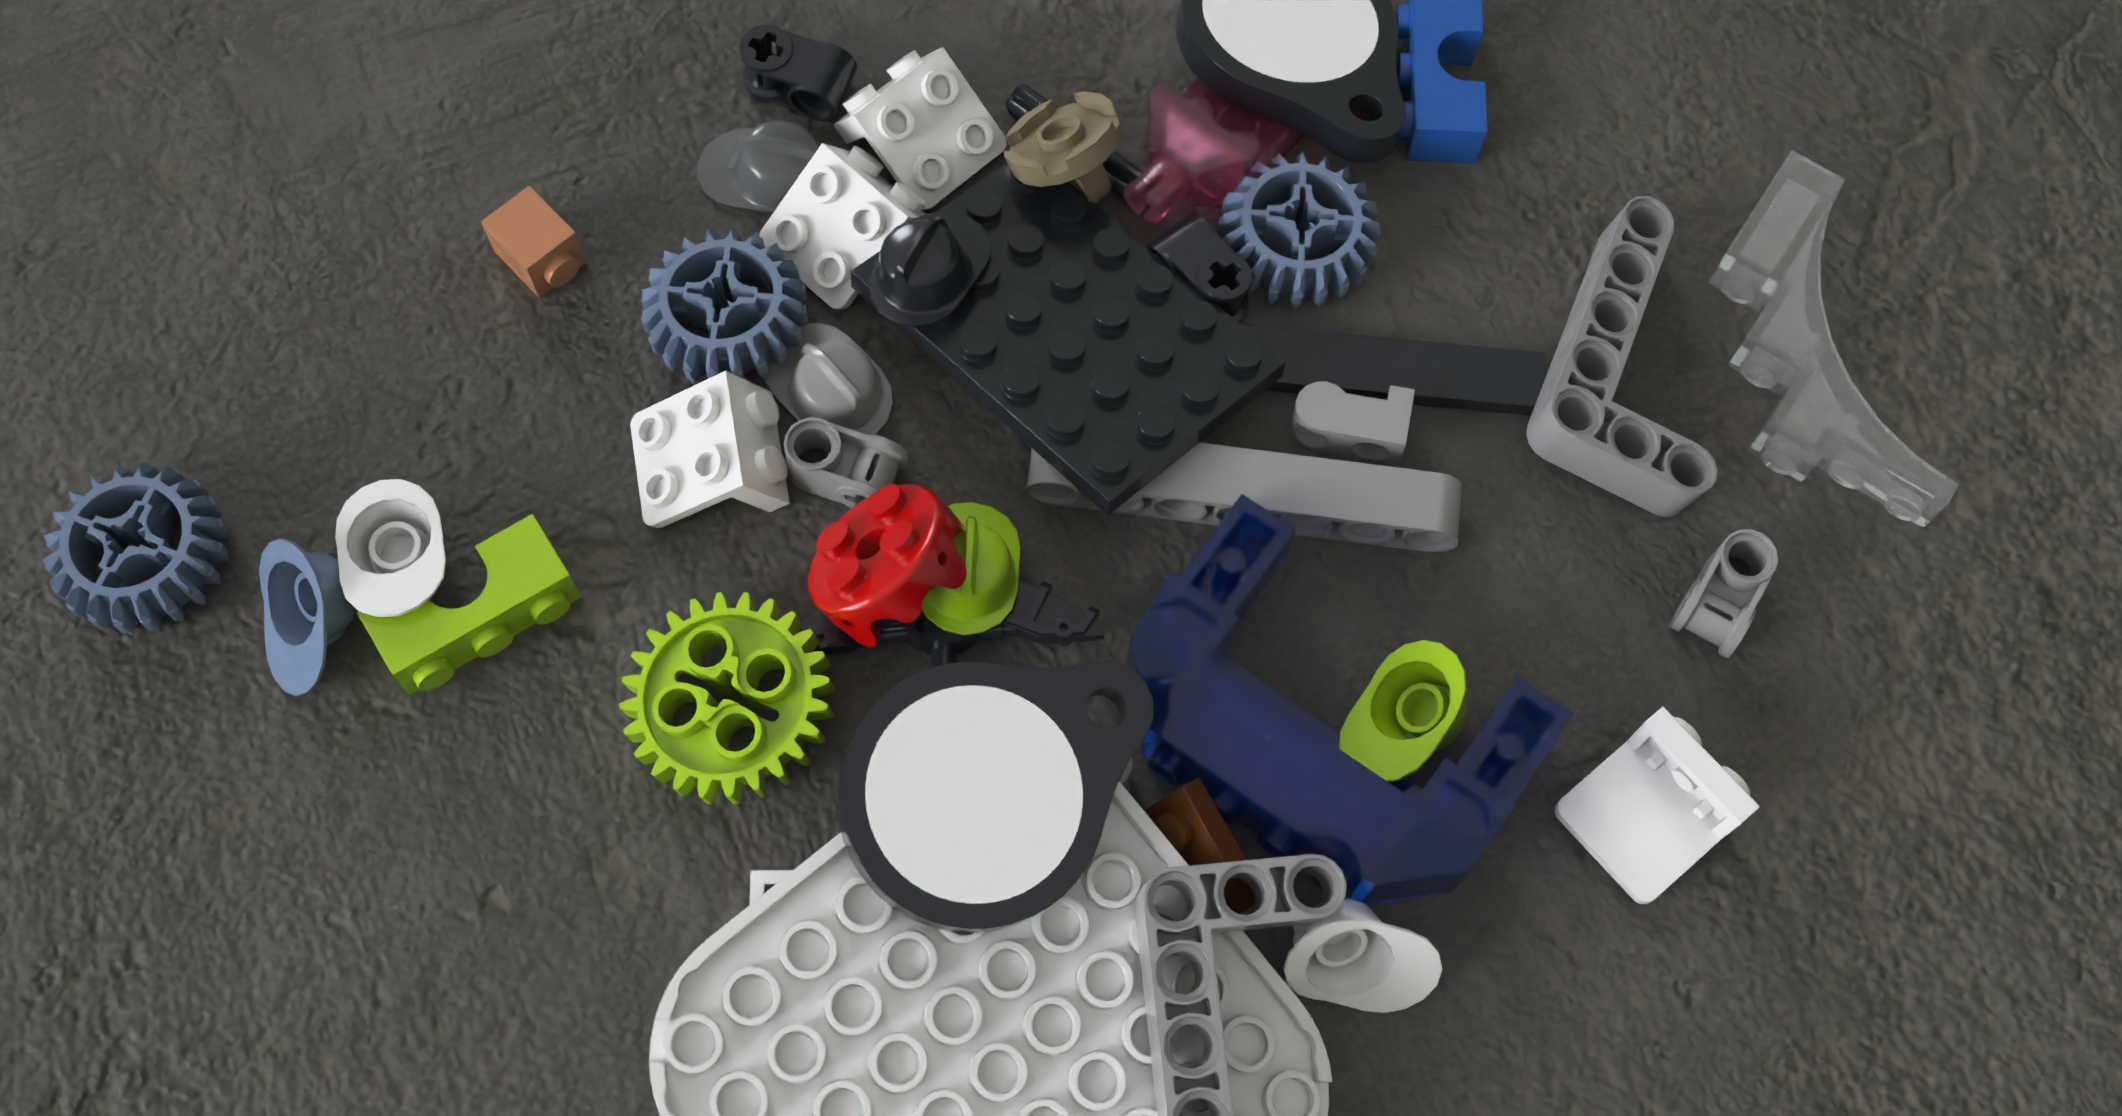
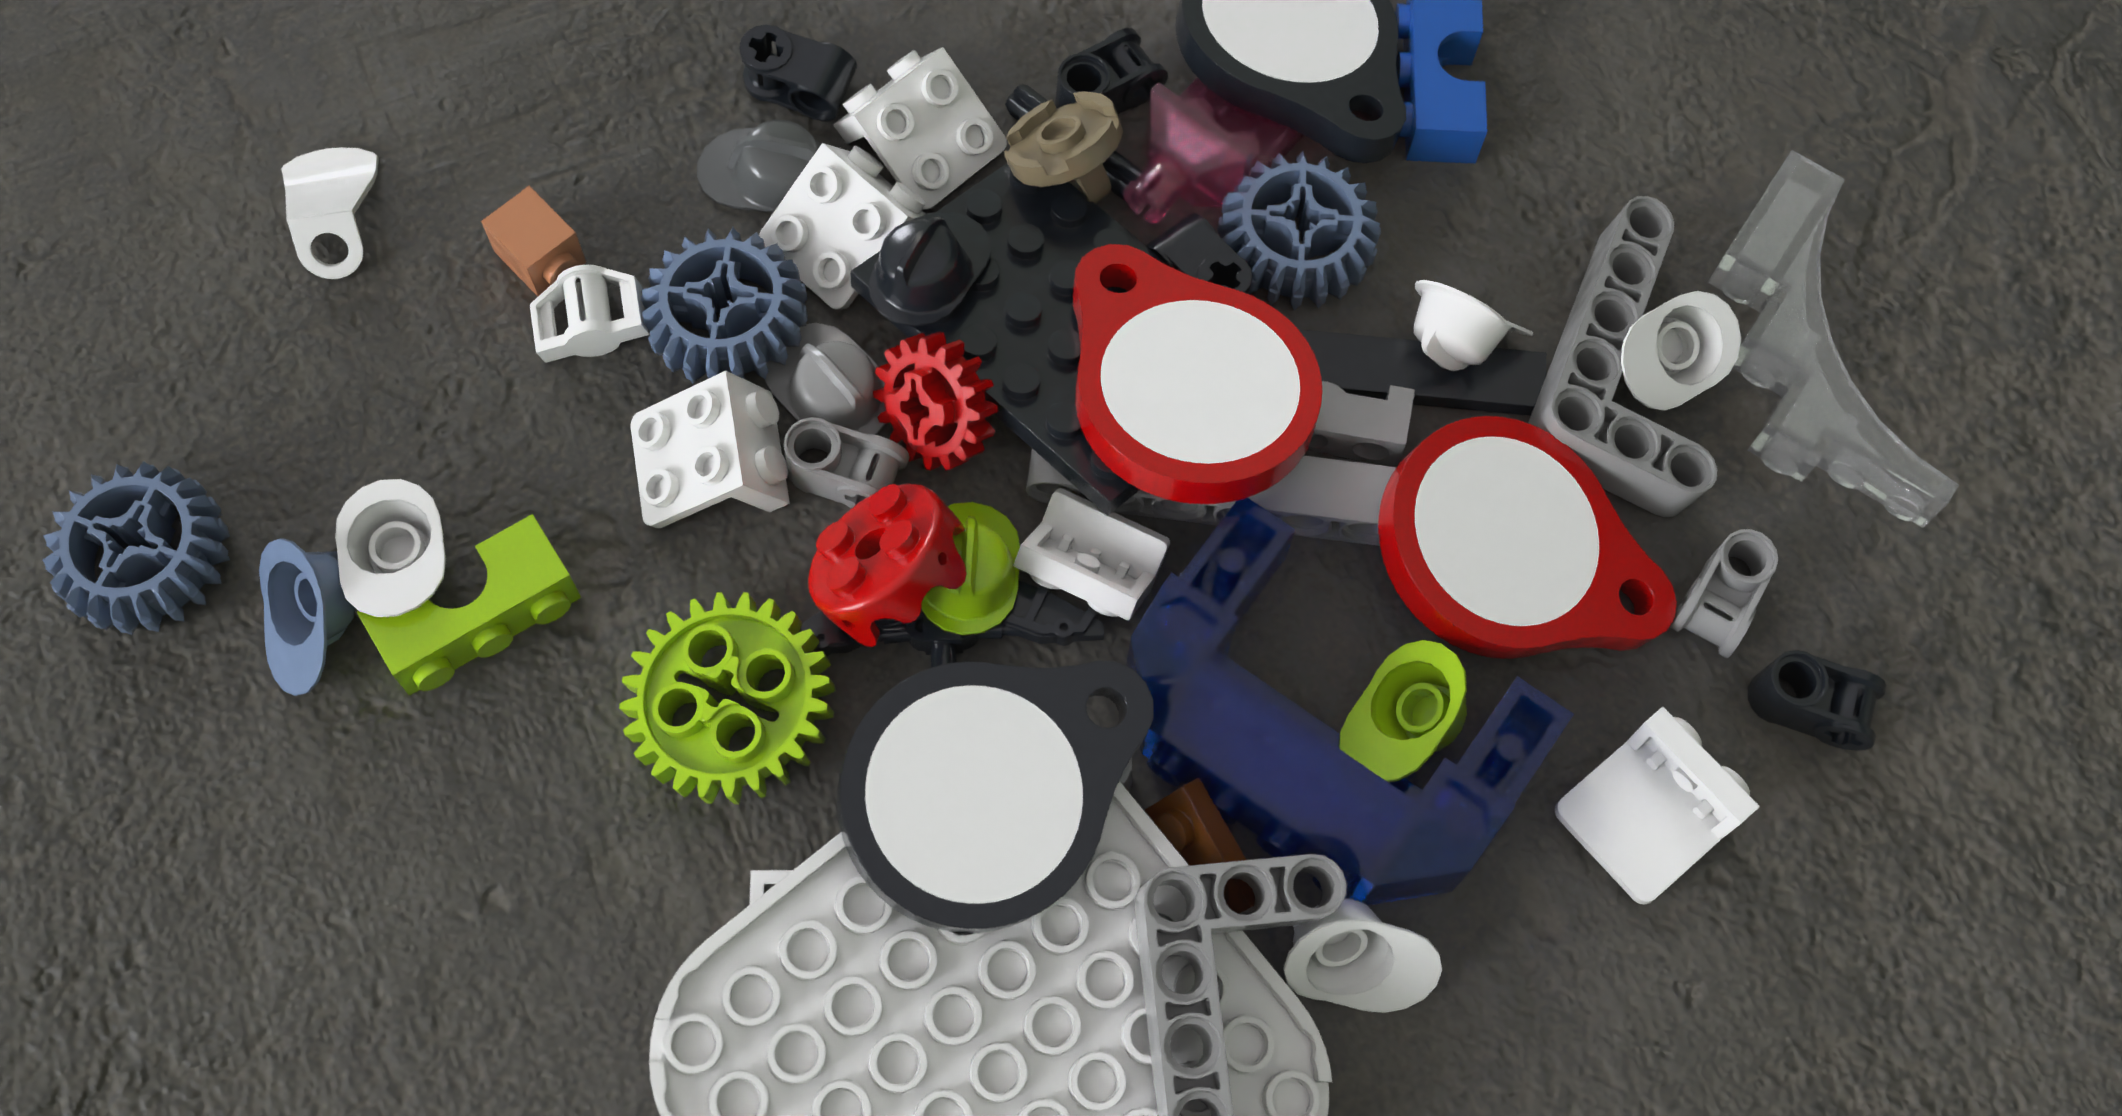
none -> white piece [281,147,379,279]
none -> white piece [530,264,650,363]
none -> red gear [873,332,998,470]
none -> white bracket [1013,488,1170,621]
none -> black piece [1055,28,1168,114]
none -> piece [1073,244,1323,504]
none -> piece [1378,416,1677,659]
none -> white piece [1414,280,1533,371]
none -> white piece [1621,291,1741,411]
none -> black piece [1747,650,1887,751]

